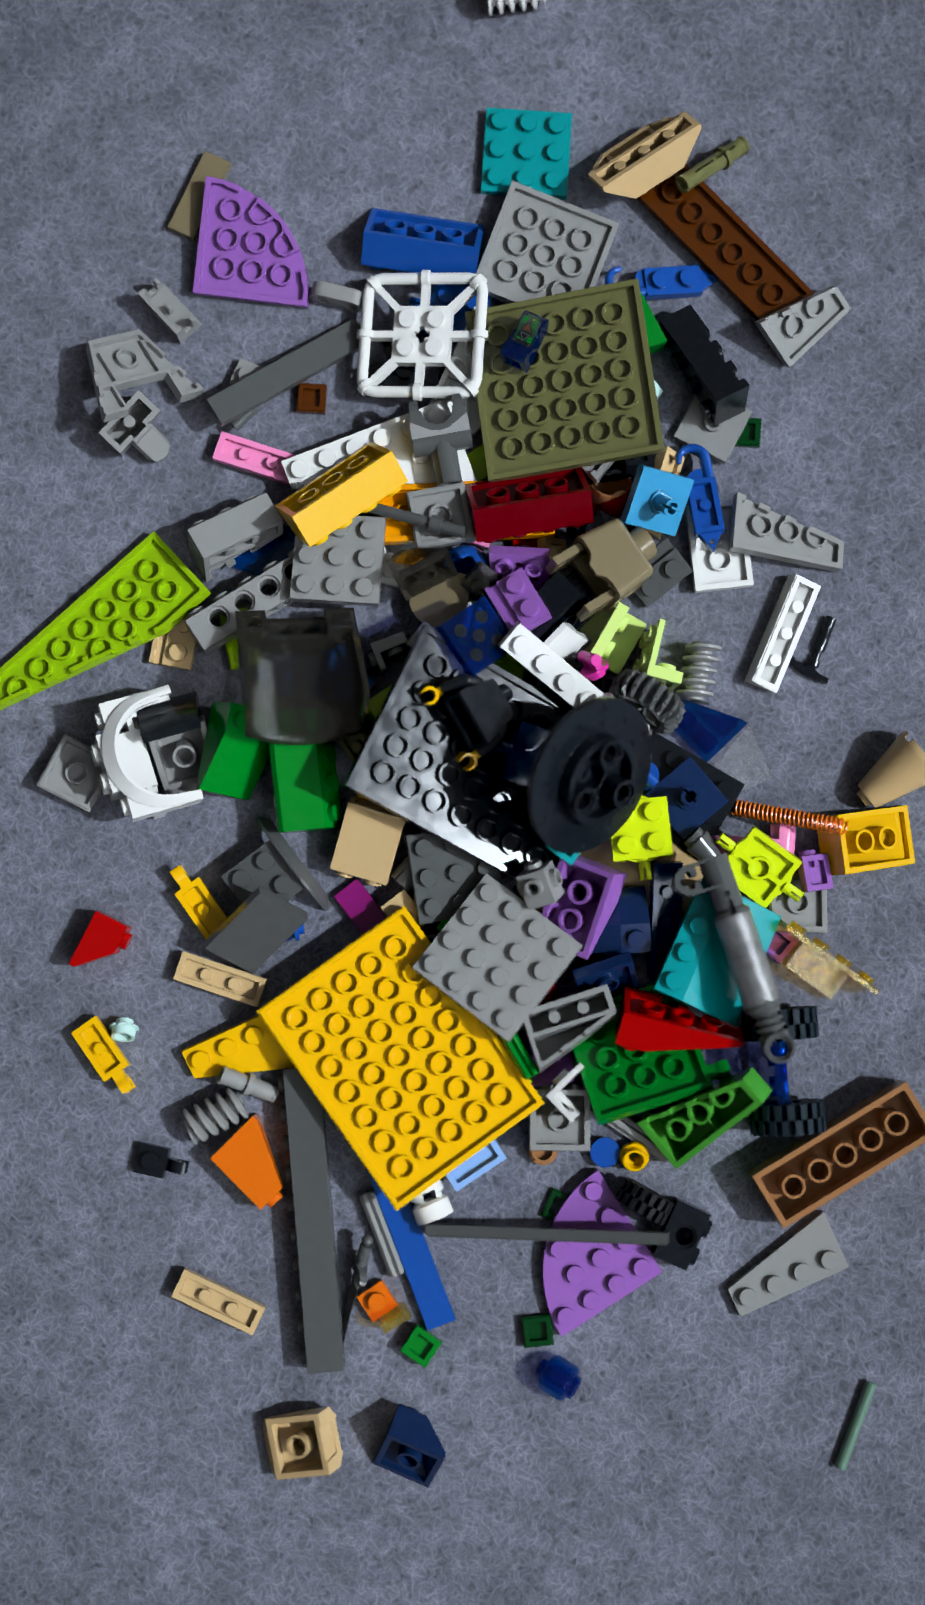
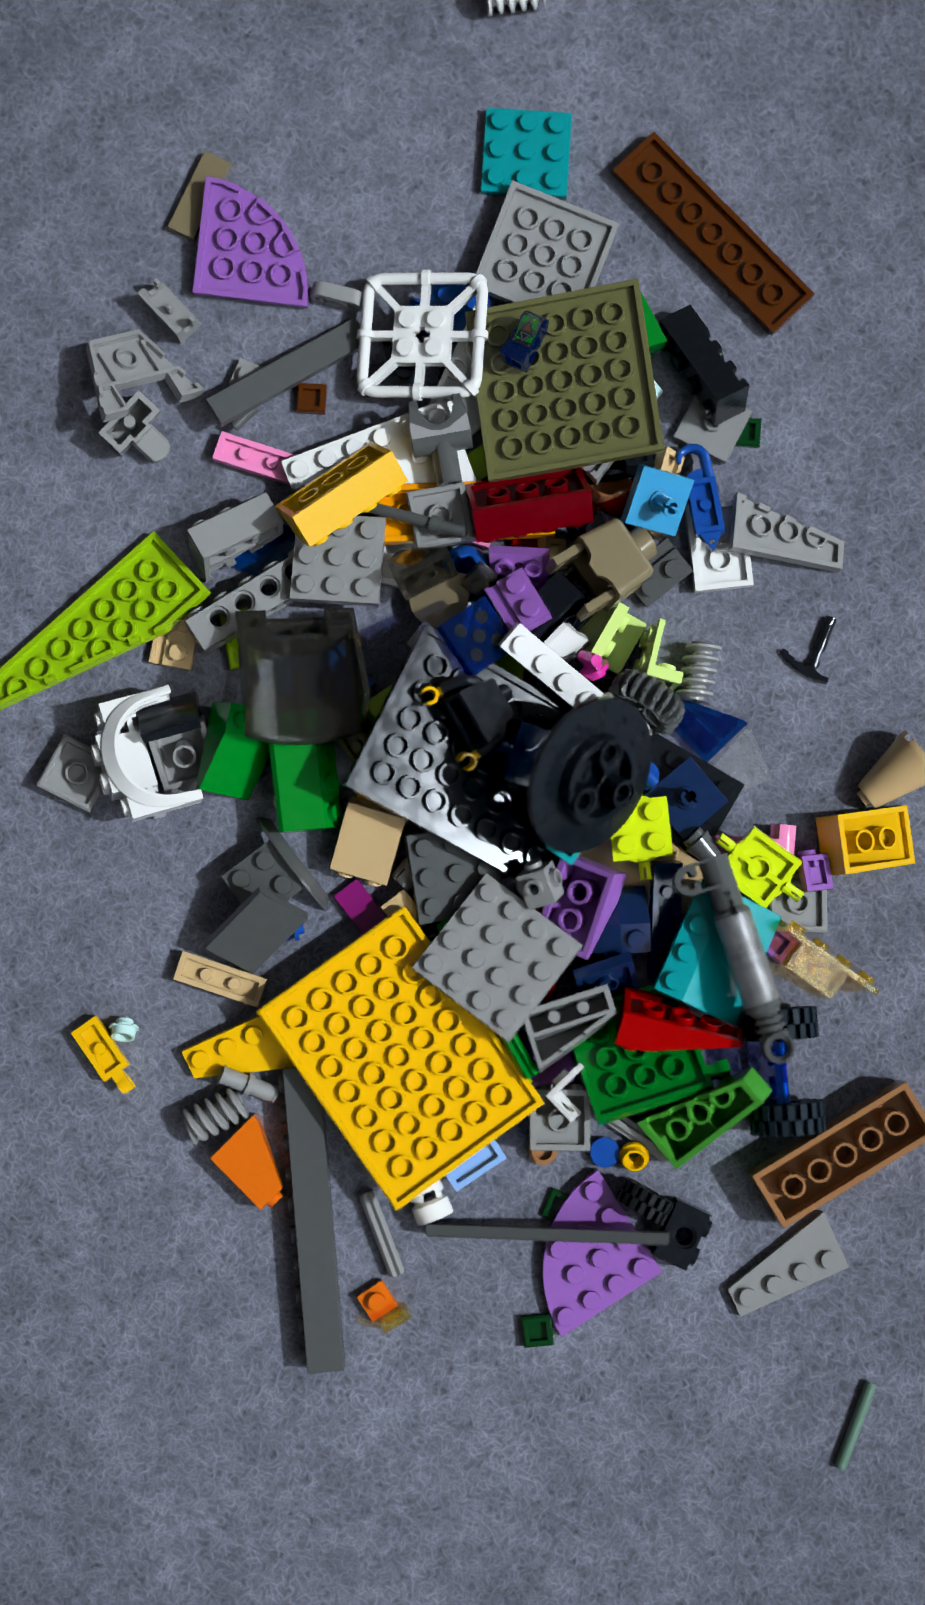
red slope [69,911,133,967] -> none
black plate [134,1142,190,1179] -> none
yellow plate [170,865,228,940] -> none
tan plate [171,1268,266,1336] -> none
tan slope [262,1407,343,1480] -> none
dark grey piece [343,1234,373,1342] -> none
blue slope [361,208,485,274] -> none
blue tile [365,1167,456,1331] -> none
light grey bracket [367,631,407,674] -> none
dark blue slope [373,1404,446,1488] -> none
green plate [400,1323,442,1368] -> none
clear blue head [535,1354,582,1401] -> none
tan wedge [588,111,702,199] -> none
blue plate [604,265,717,300] -> none
olive pin [675,136,750,193] -> none
orange piece [731,799,848,835] -> none
white slope [744,574,821,693] -> none
light grey wing [754,286,851,368] -> none

